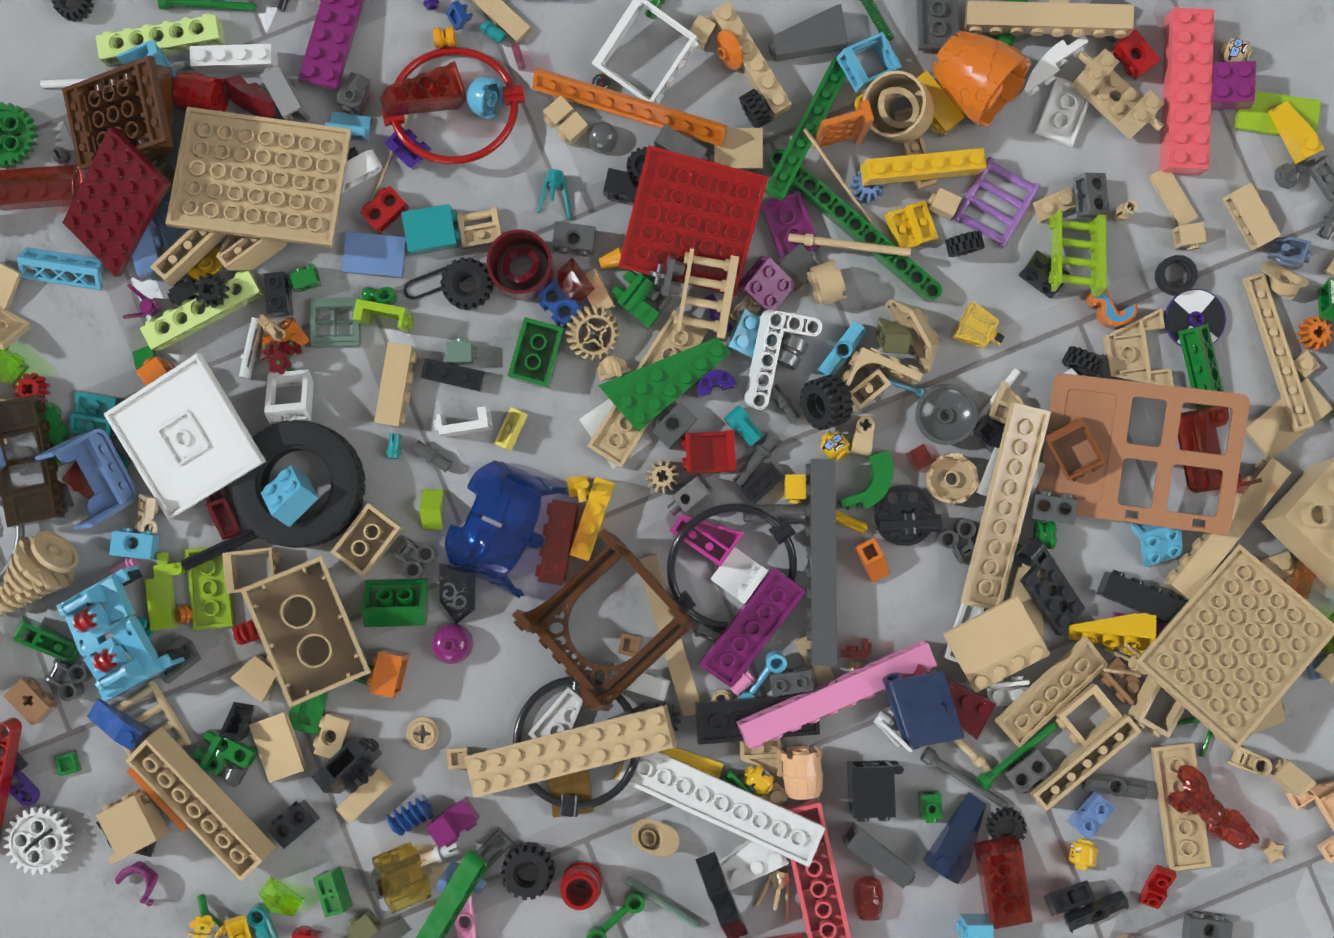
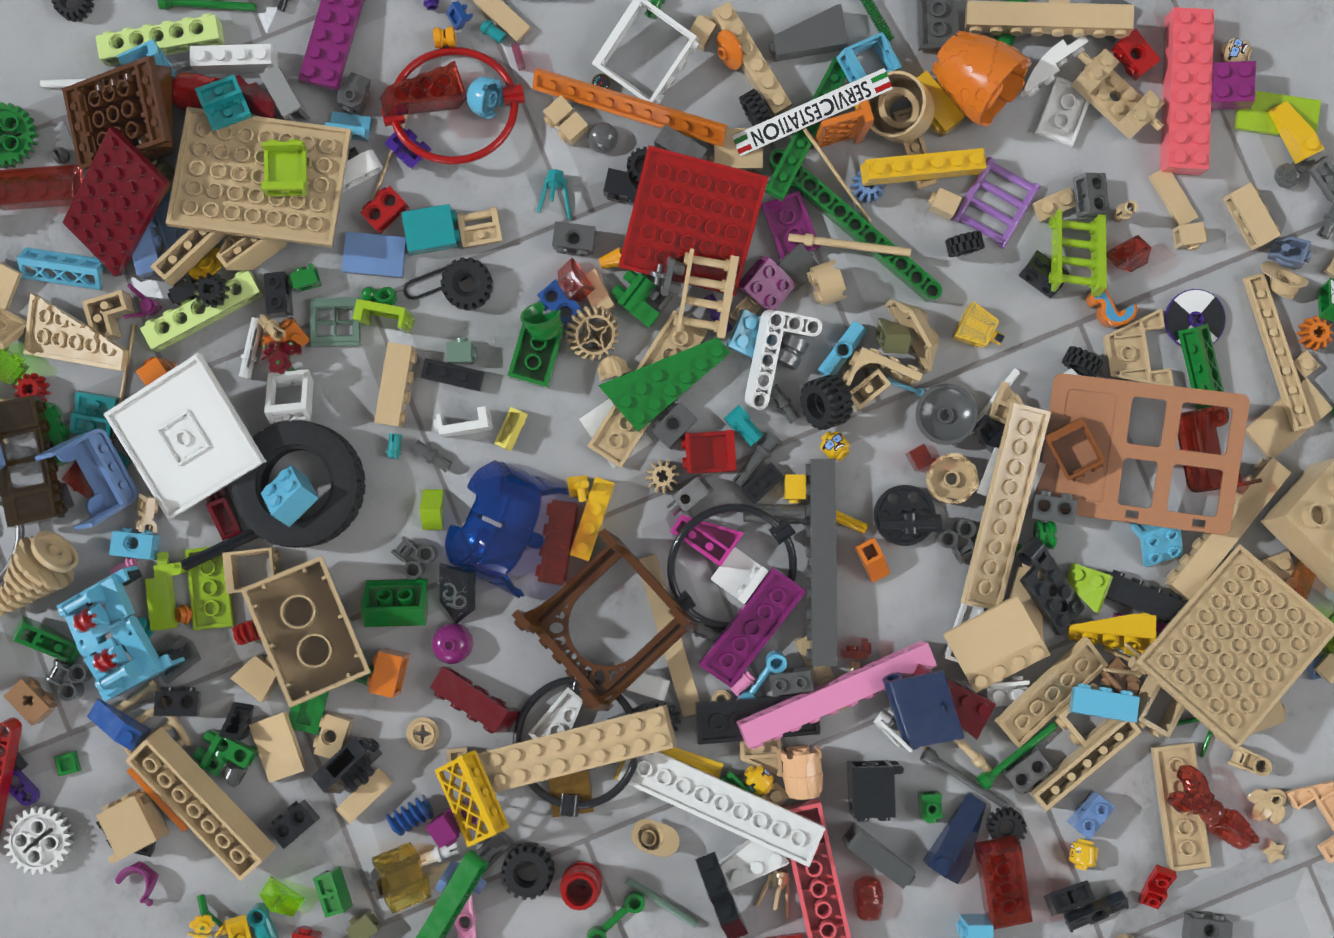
green slope [132,345,157,370] -> none
tan brick [330,503,405,577] -> none
dark red piece [486,229,554,300] -> none
medium nougat plate [618,633,642,657] -> none
dark purple cylinder [697,370,737,398] -> none
green arch [838,450,893,510] -> none
tan piece [850,416,875,456] -> none
yellow slope [884,201,938,248] -> none
dark grey piece [1081,773,1148,800] -> none
black tyre [1155,255,1198,295] -> none
tan slope [1269,758,1316,798] -> none
none -> tan wing [23,293,129,371]
none -> tan brick [82,290,136,341]
none -> tan axle [112,324,137,437]
none -> black brick [153,687,201,717]
none -> teal slope [195,75,252,132]
none -> lime panel [261,139,308,197]
none -> dark red wedge [430,667,520,734]
none -> yellow fence [434,750,510,847]
none -> green helmet [520,301,563,342]
none -> white sticker [732,68,893,156]
none -> lime wing [1066,562,1113,614]
none -> medium azure brick [1069,683,1140,723]
none -> clear red slope [1106,235,1152,272]
none -> tan plate [1247,788,1286,825]

